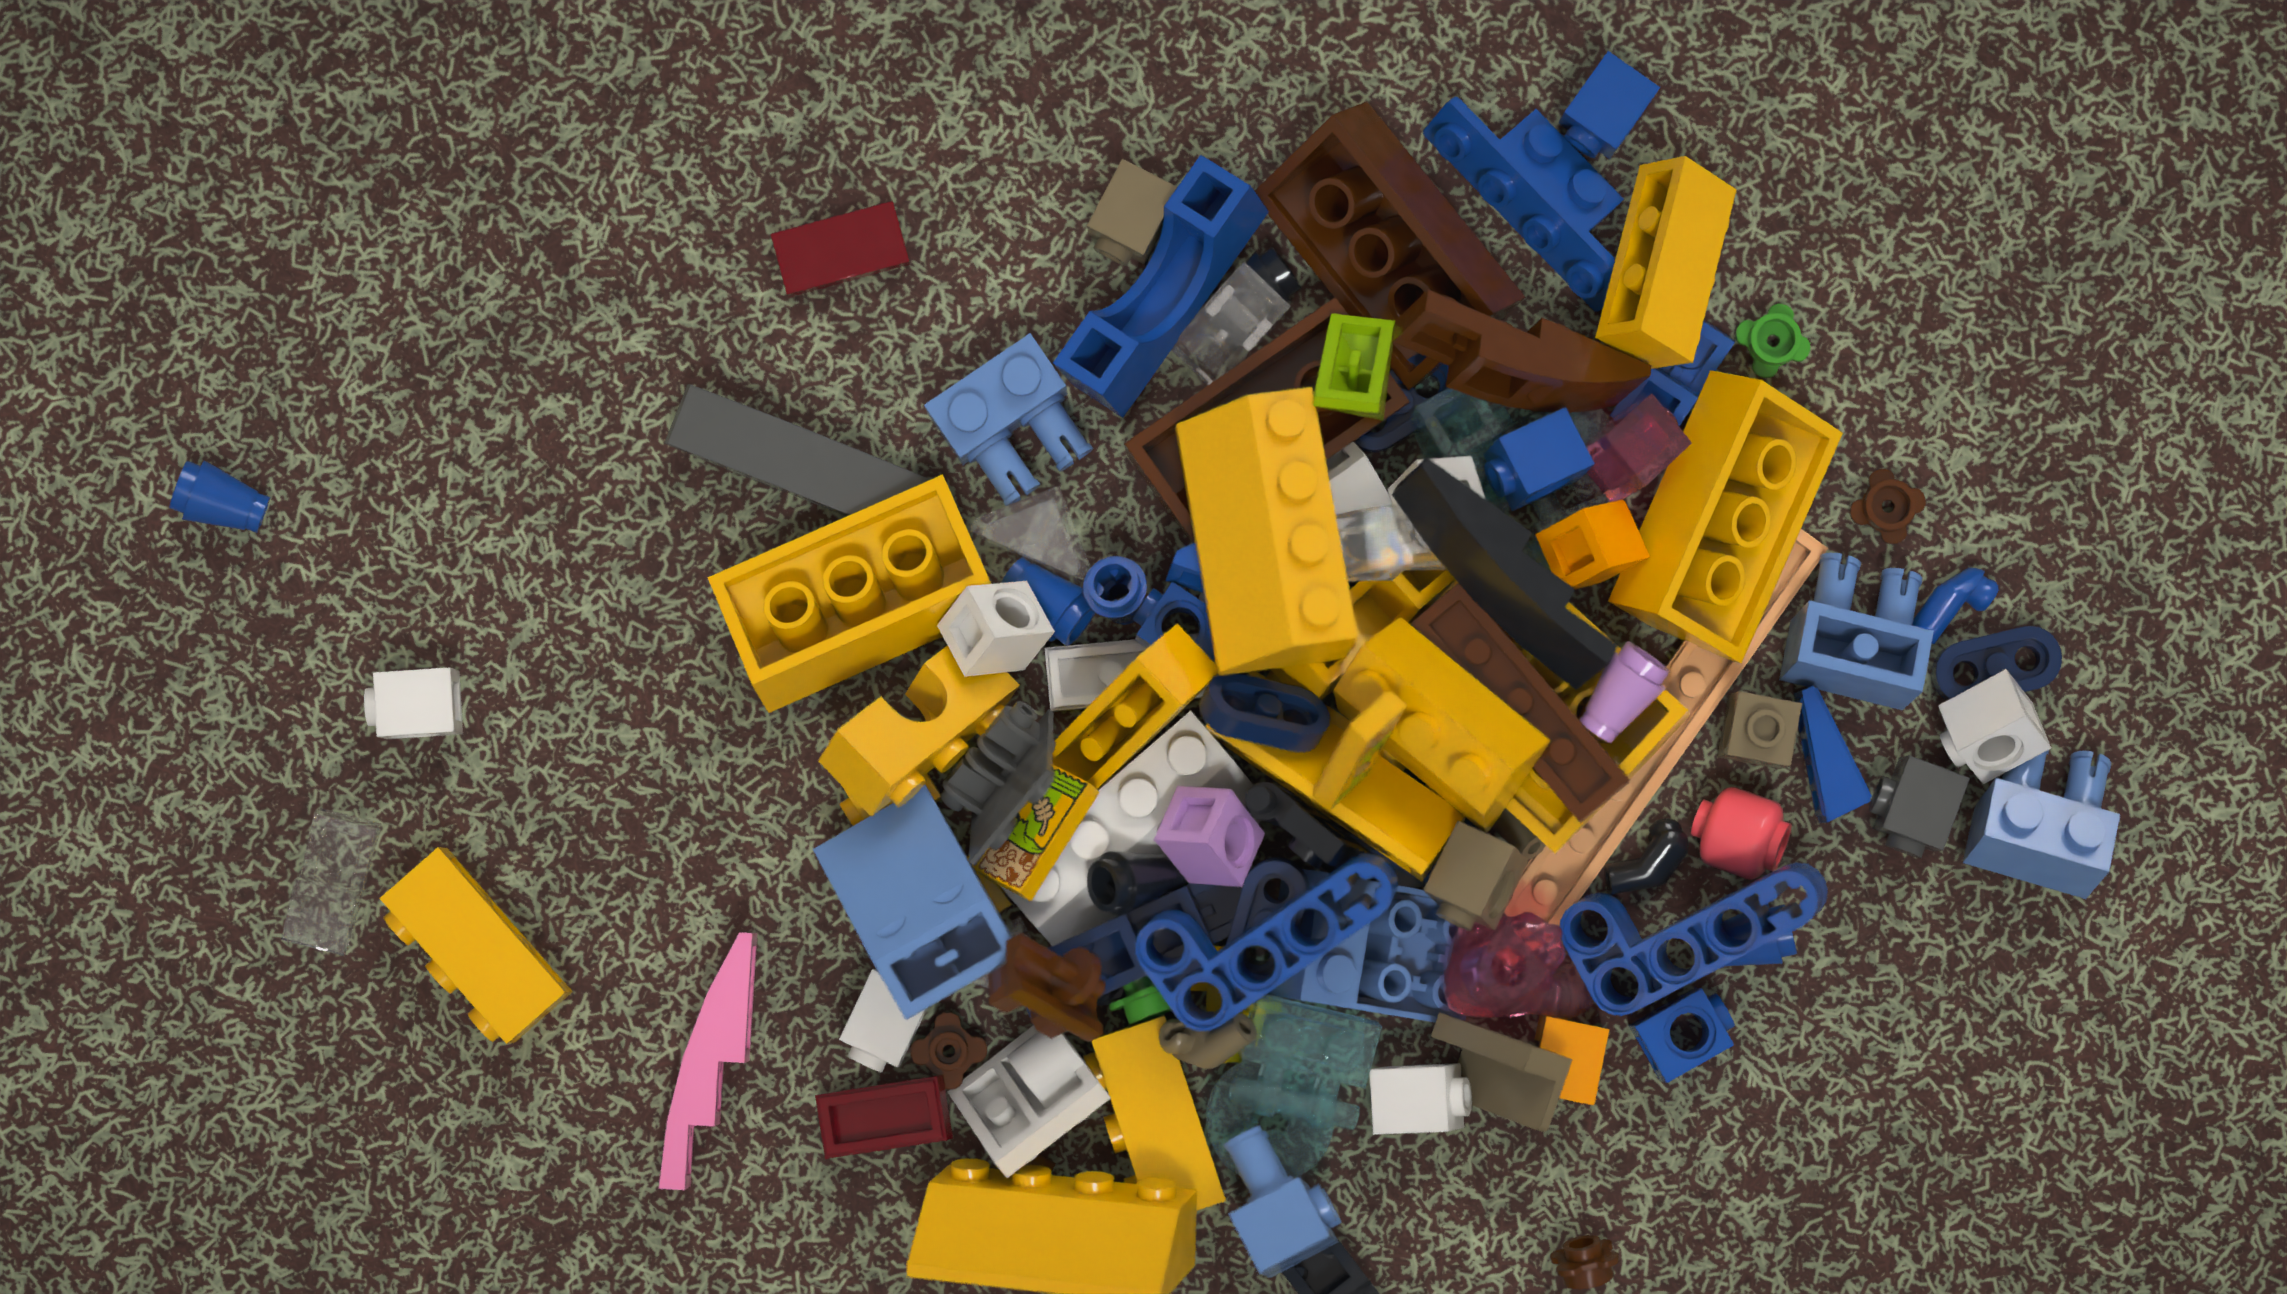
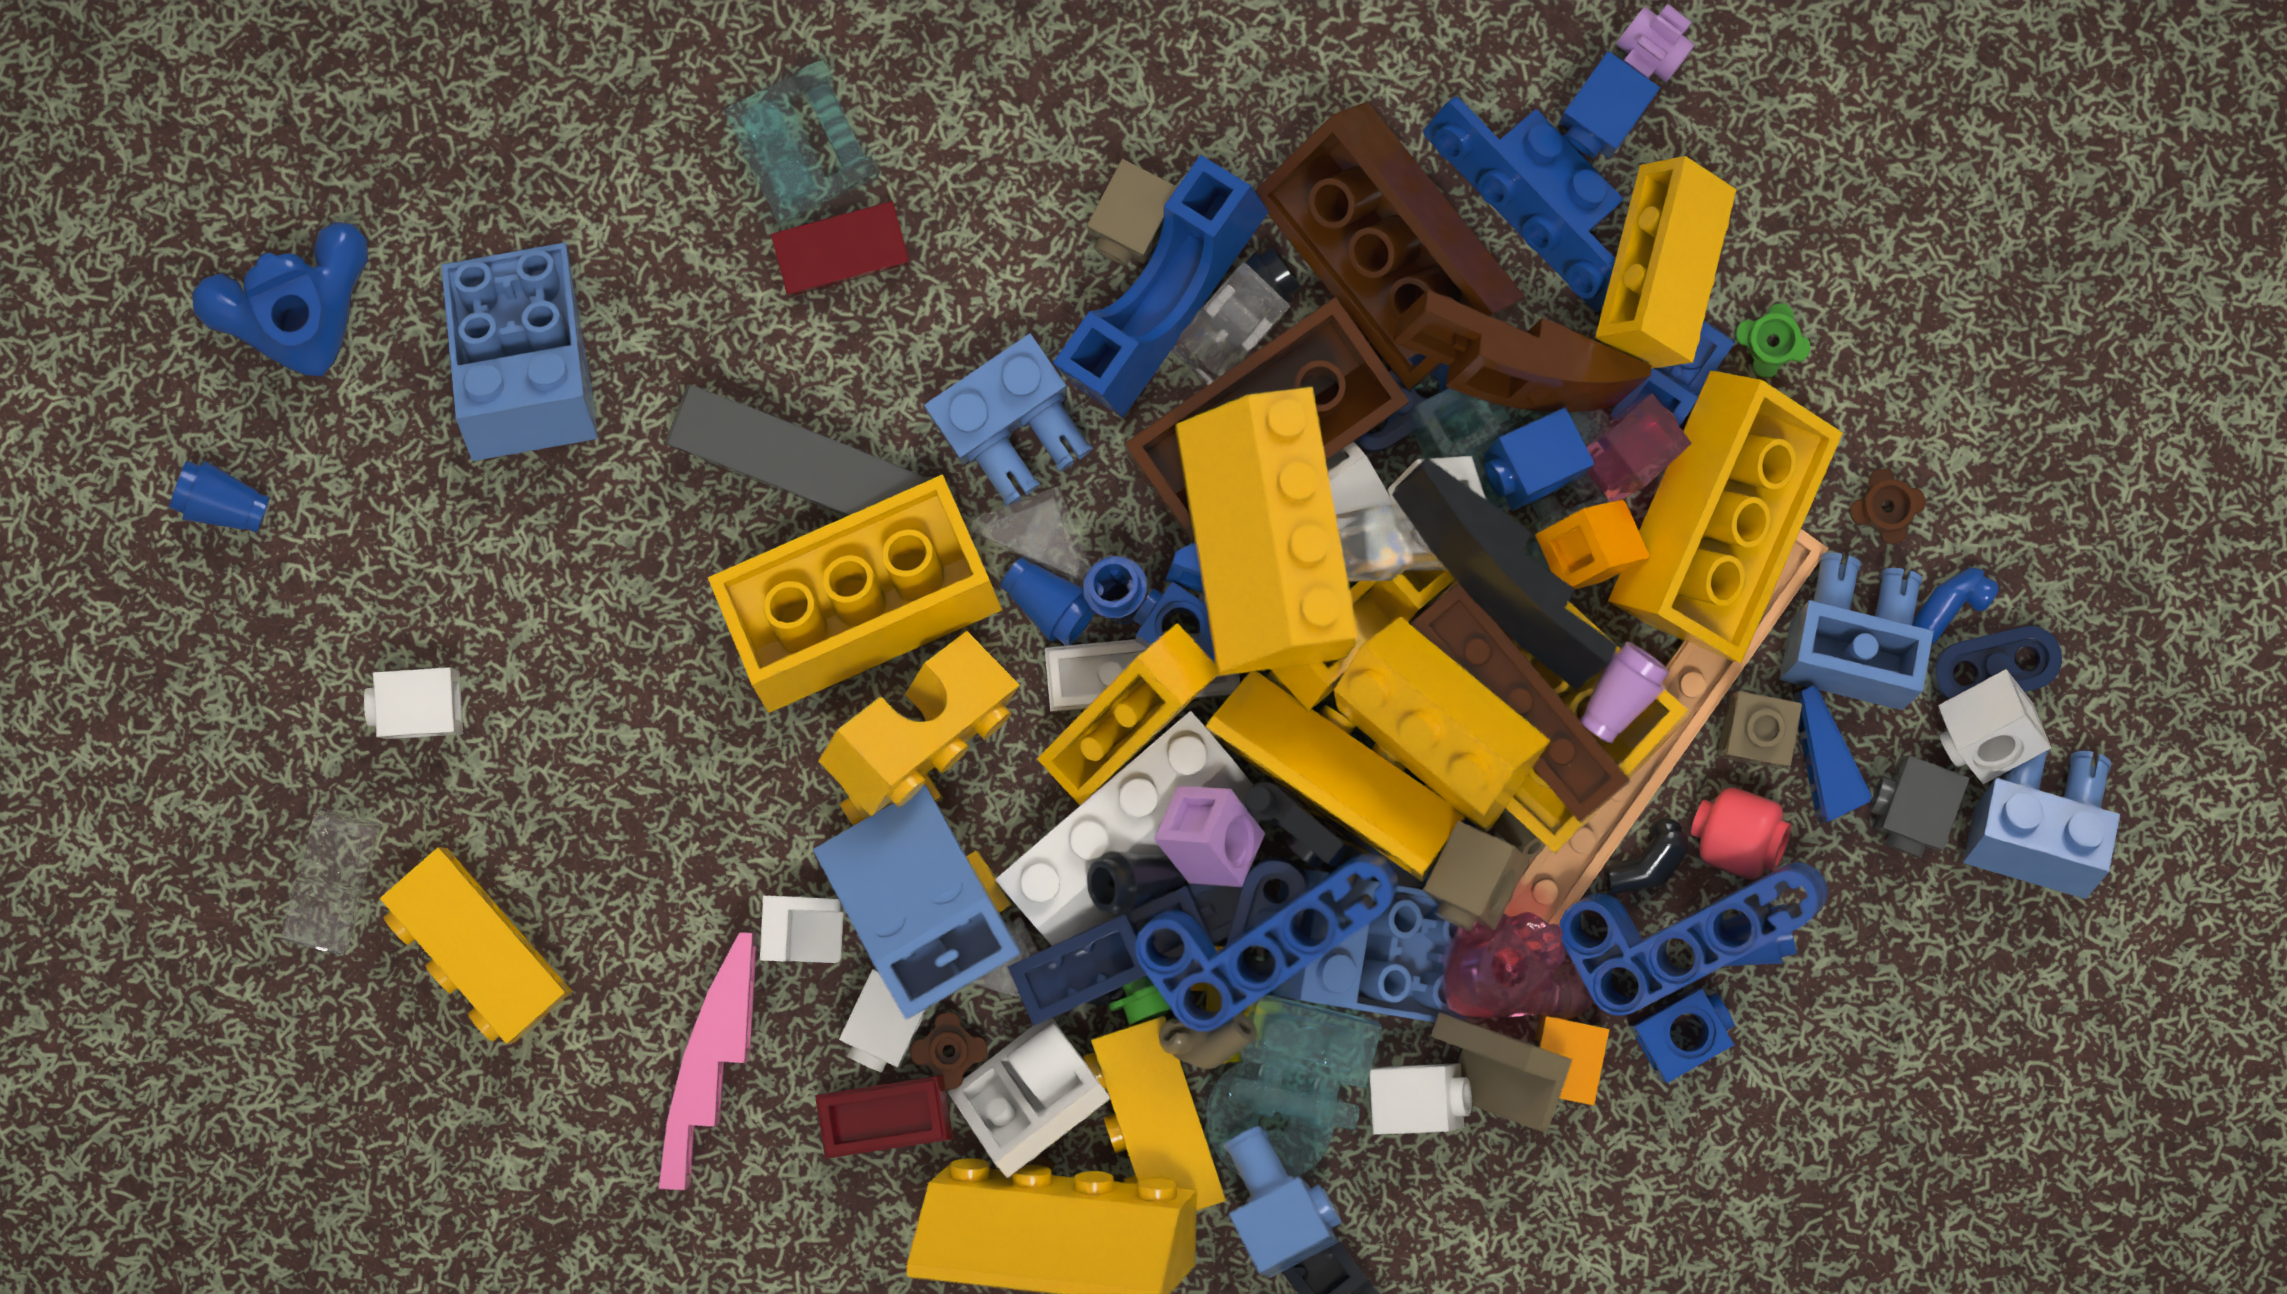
white brick [937,581,1055,677] -> none
dark grey hinge [940,701,1056,865] -> none
tile [975,765,1100,902] -> none
reddish brown hips [988,933,1106,1042] -> none
dark blue plate [1199,673,1330,752] -> none
yellow tile [1312,690,1407,811] -> none
lime slope [1313,313,1395,421] -> none
reddish brown plate [1550,1235,1620,1289] -> none
none -> blue head [192,221,368,376]
none -> medium blue slope [441,242,598,461]
none -> clear light blue plate [722,60,880,226]
none -> white panel [760,896,844,963]
none -> lavender gear [1616,4,1695,83]

